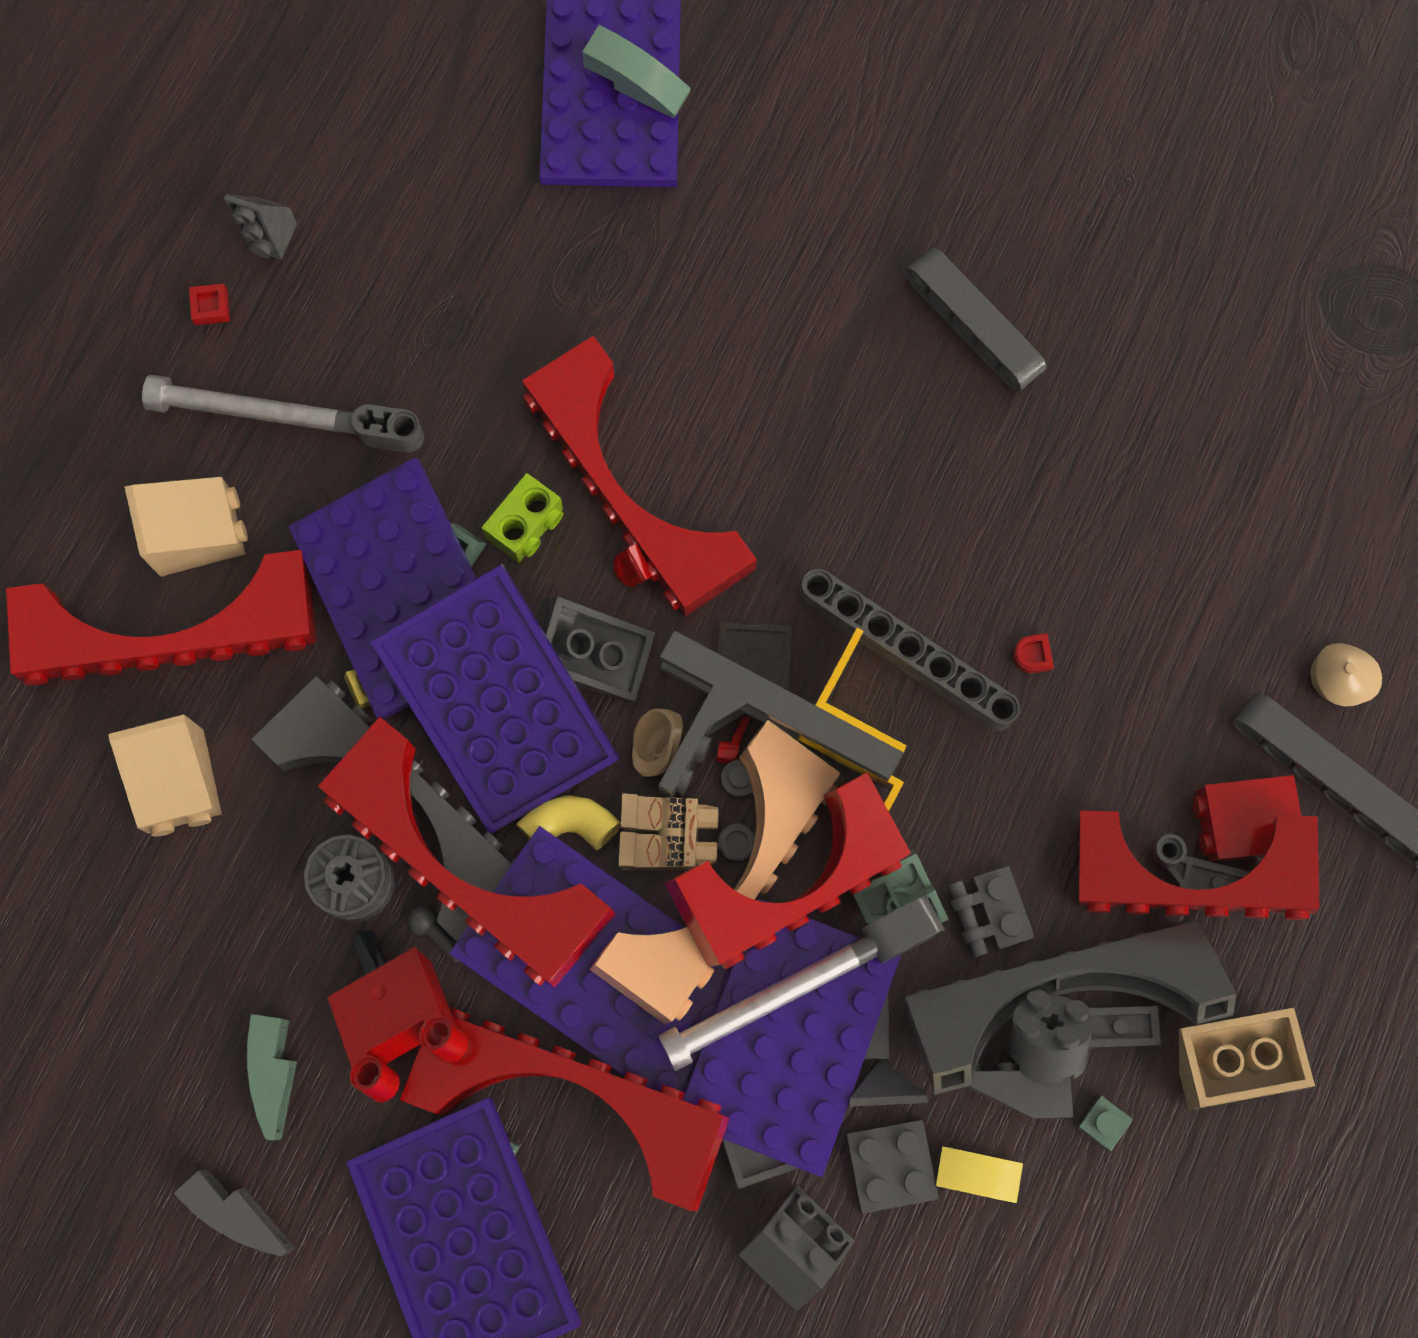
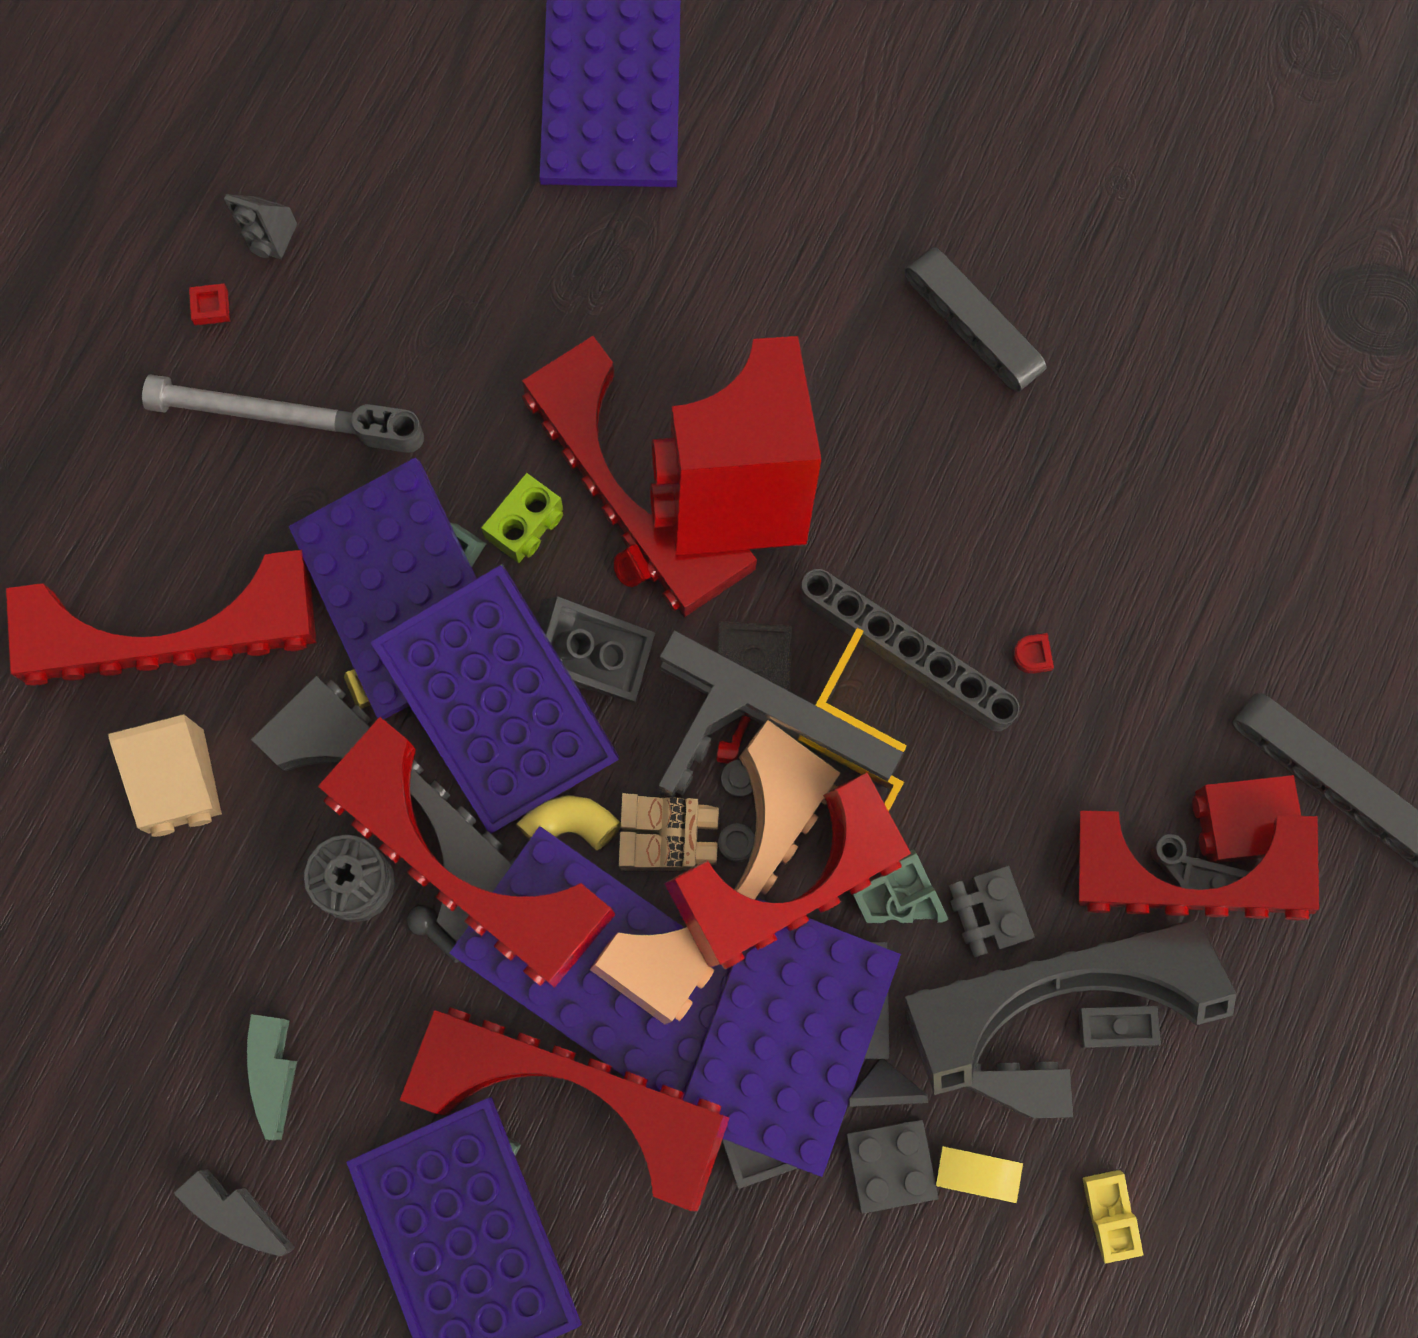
tan slope [125,477,248,577] -> none
red piece [327,930,468,1103] -> none
sand green slope [582,25,690,118] -> none
tan hat [632,709,686,777] -> none
flat silver piece [657,895,945,1071] -> none
dark grey slope [738,1186,855,1312] -> none
dark grey brick [1009,990,1092,1084] -> none
sand green plate [1076,1095,1133,1151] -> none
tan slope [1179,1008,1315,1110] -> none
tan hat [1310,643,1382,706] -> none
none -> red brick [650,336,821,555]
none -> light yellow slope [1083,1170,1143,1264]

